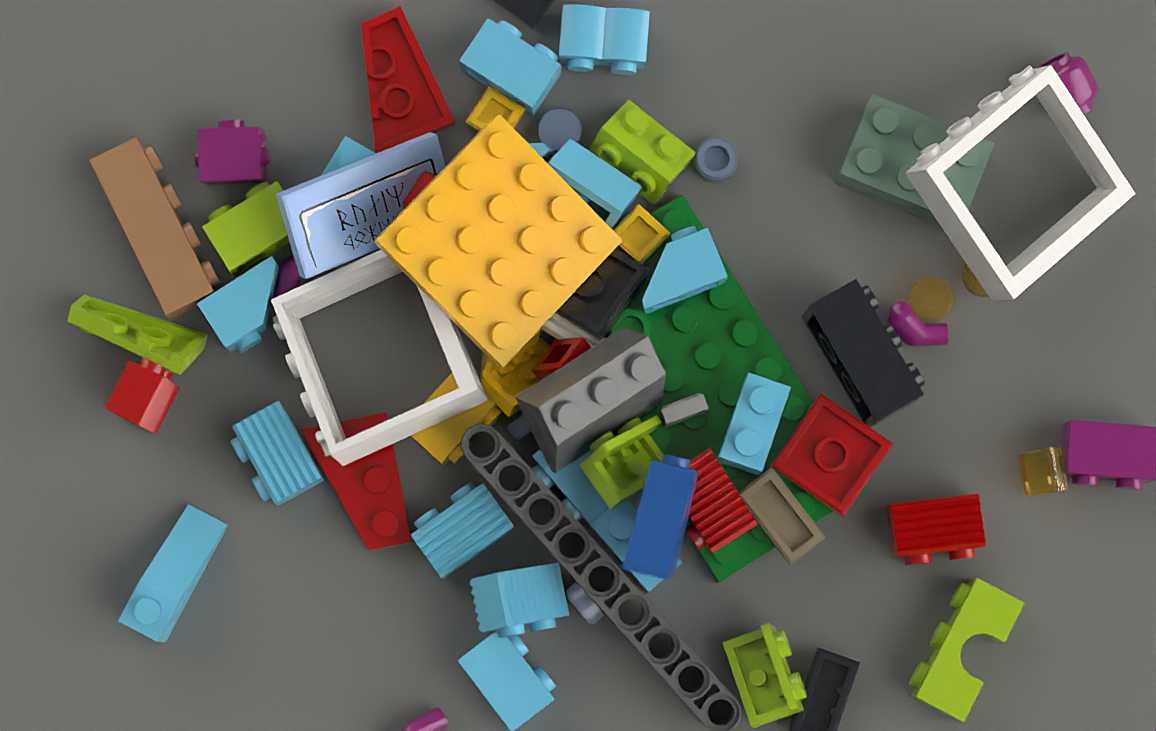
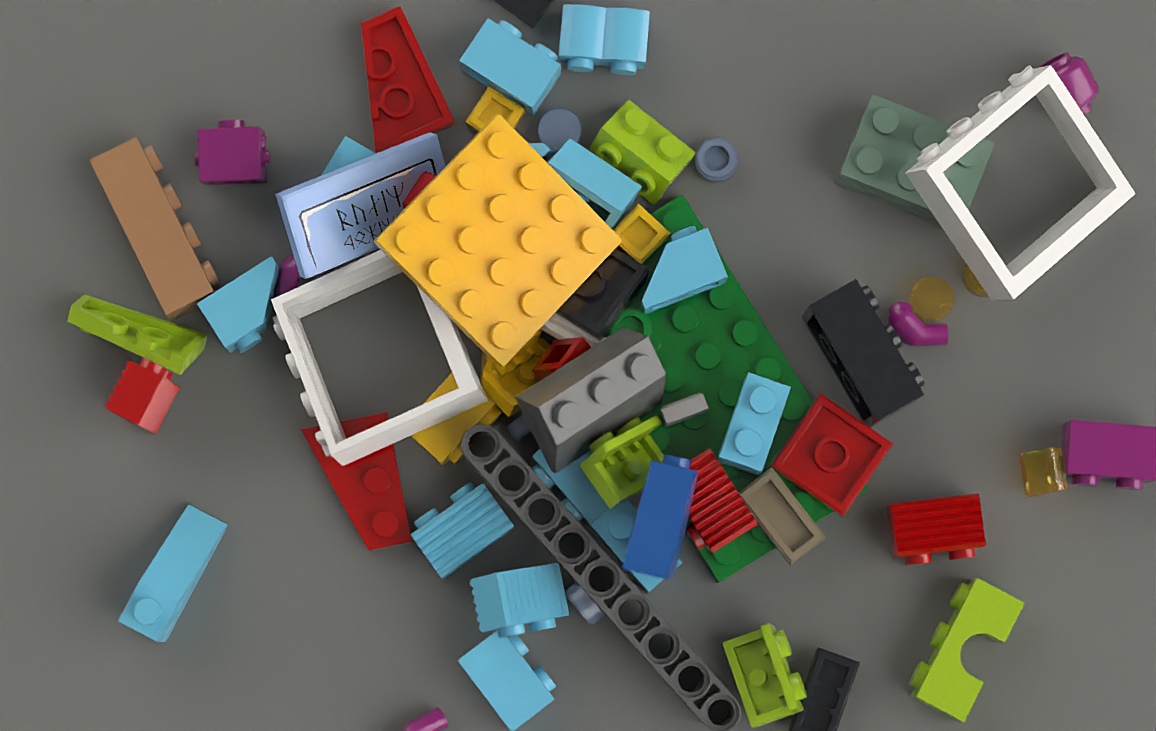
lime brick [202,181,290,277] -> none
medium azure brick [230,401,324,506] -> none

